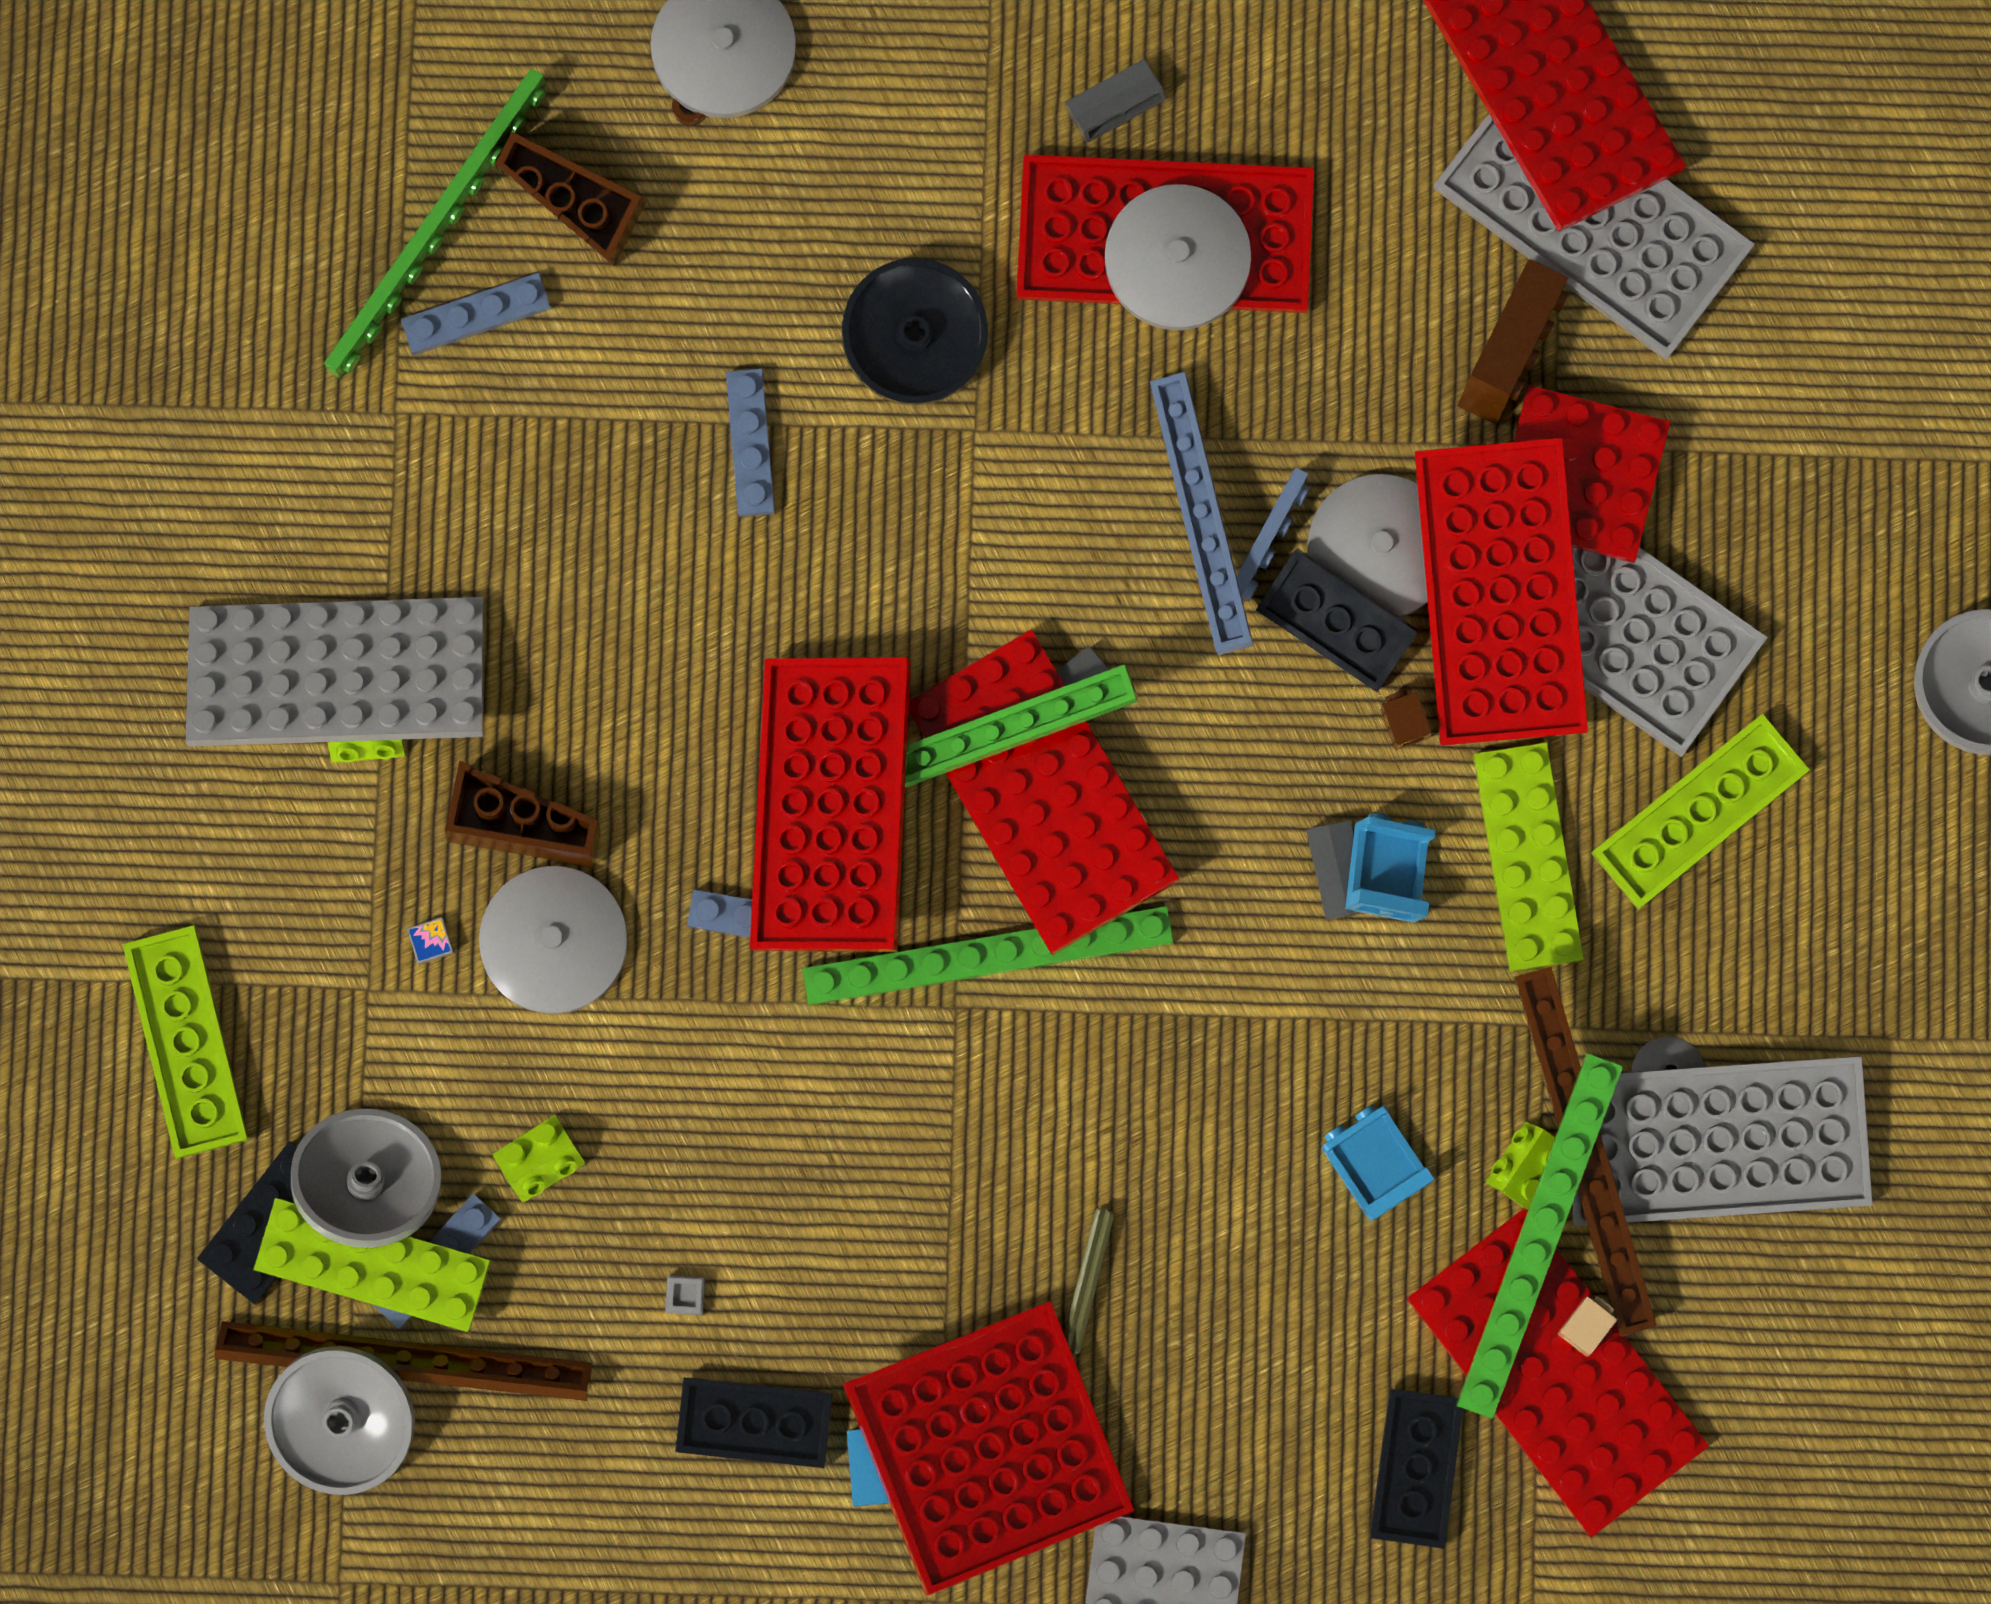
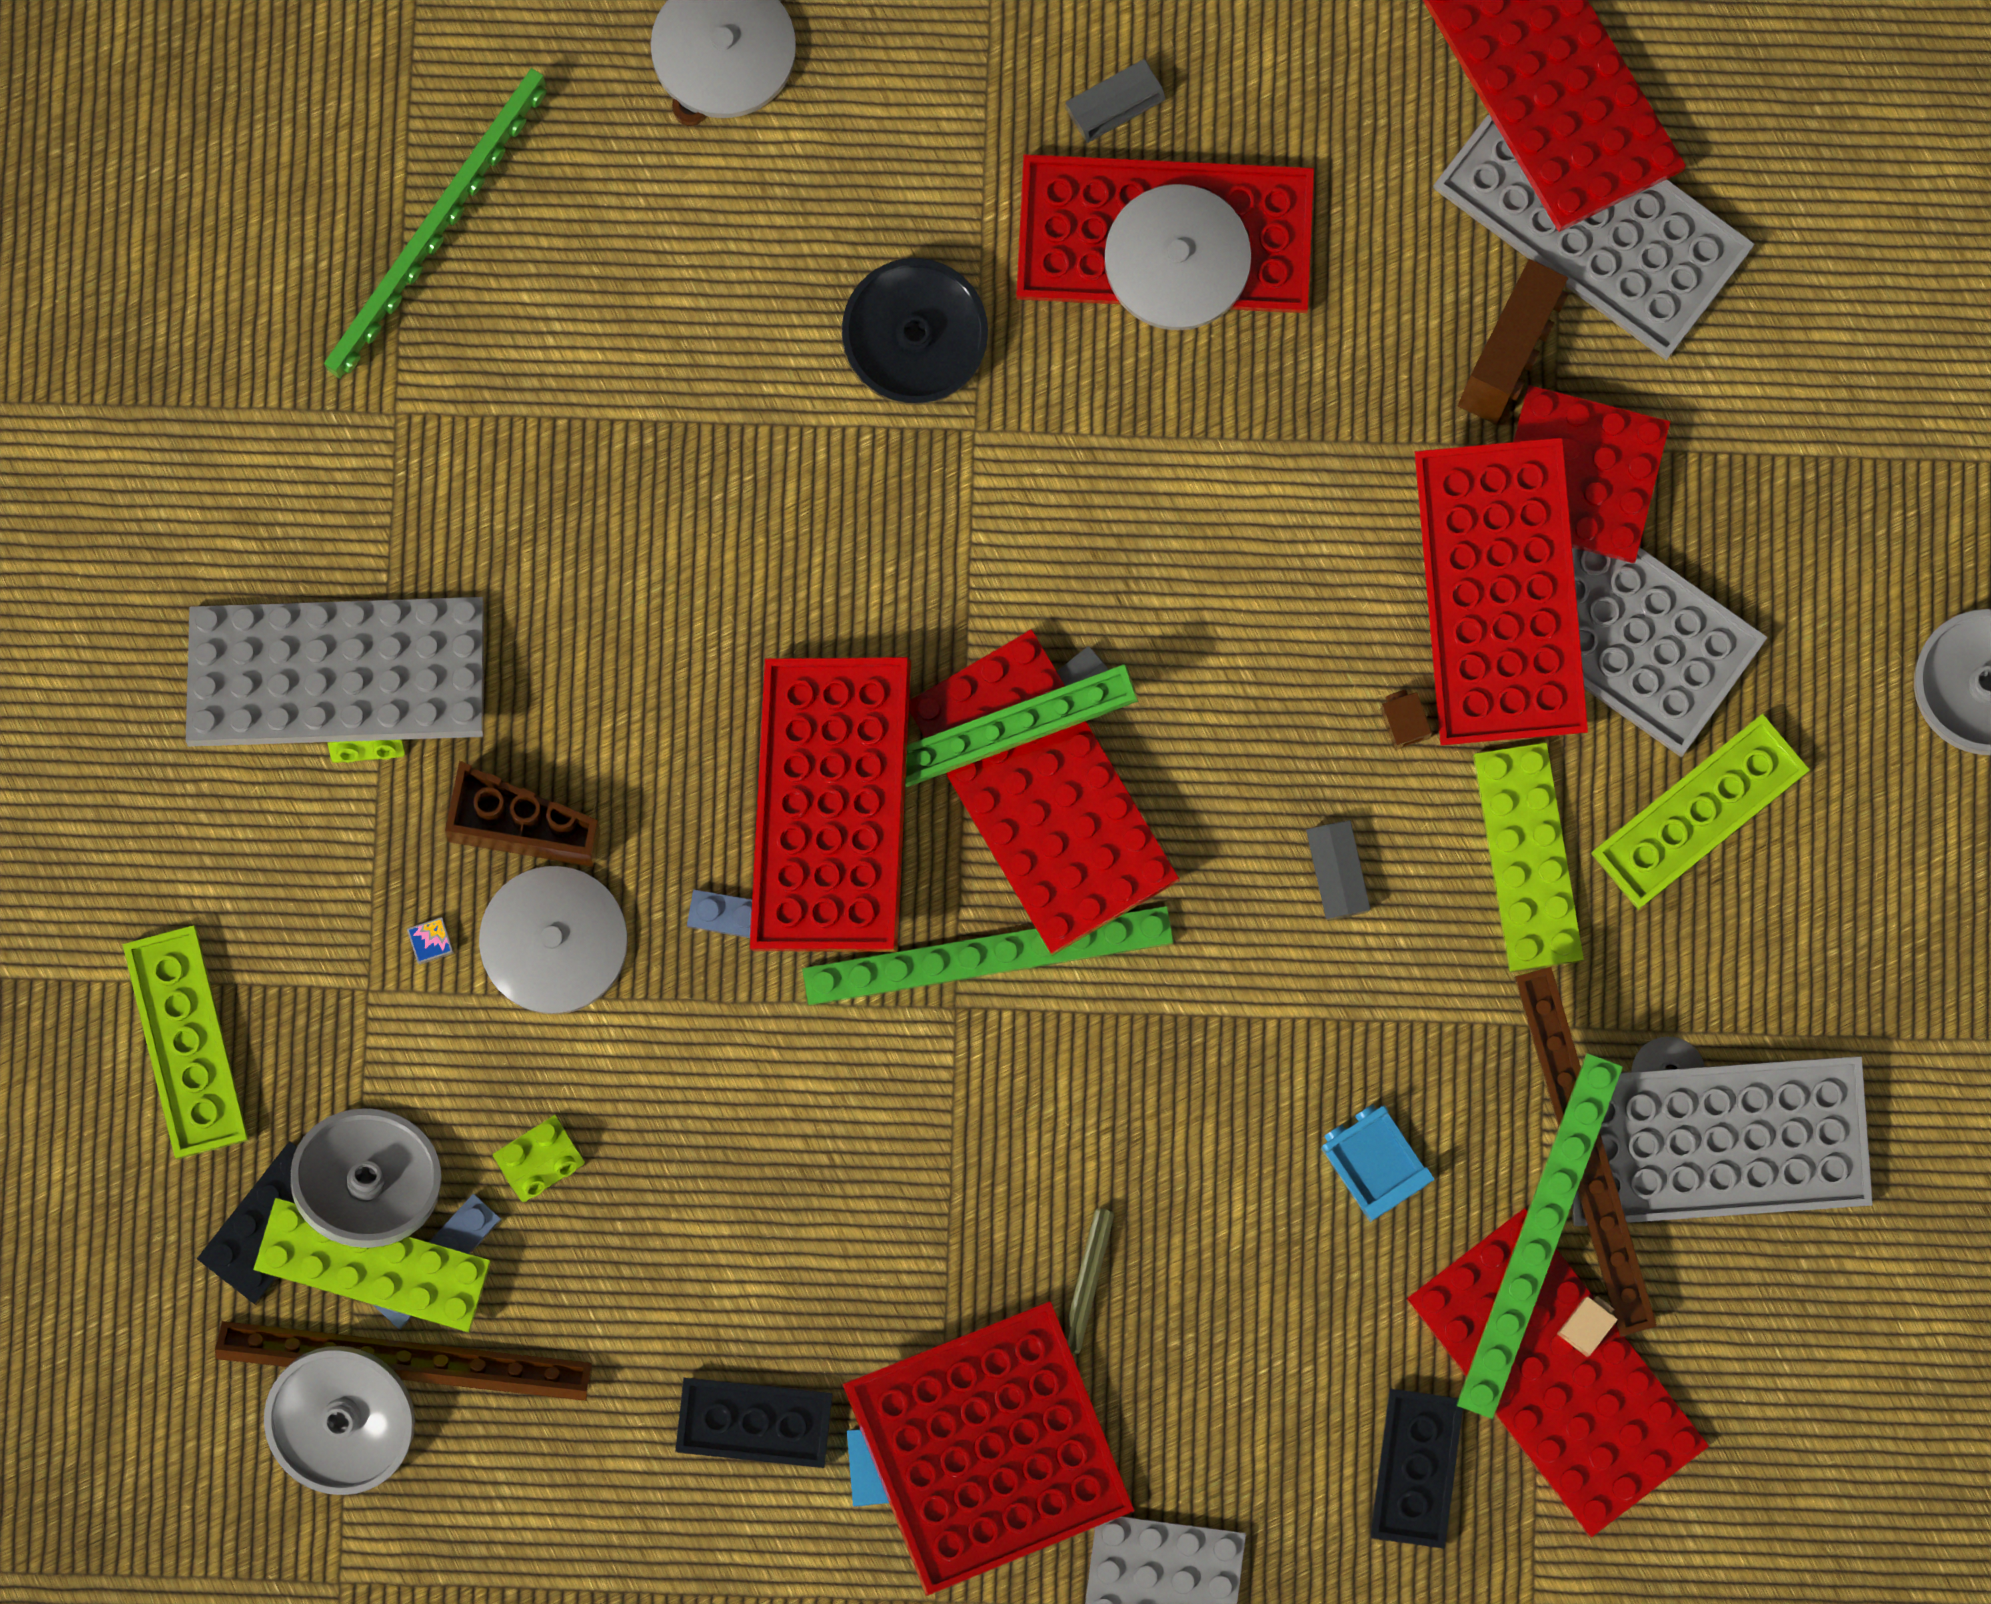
sand blue plate [401,273,551,356] -> none
reddish brown wedge [496,132,646,266] -> none
light grey tile [665,1275,705,1316] -> none
sand blue plate [726,369,775,517] -> none
sand blue plate [1150,372,1254,656] -> none
sand blue plate [1237,467,1311,602] -> none
black plate [1256,548,1419,692] -> none
light grey dish [1307,474,1428,618] -> none
dark azure panel [1345,813,1436,923] -> none
lime bracket [1486,1122,1555,1211] -> none

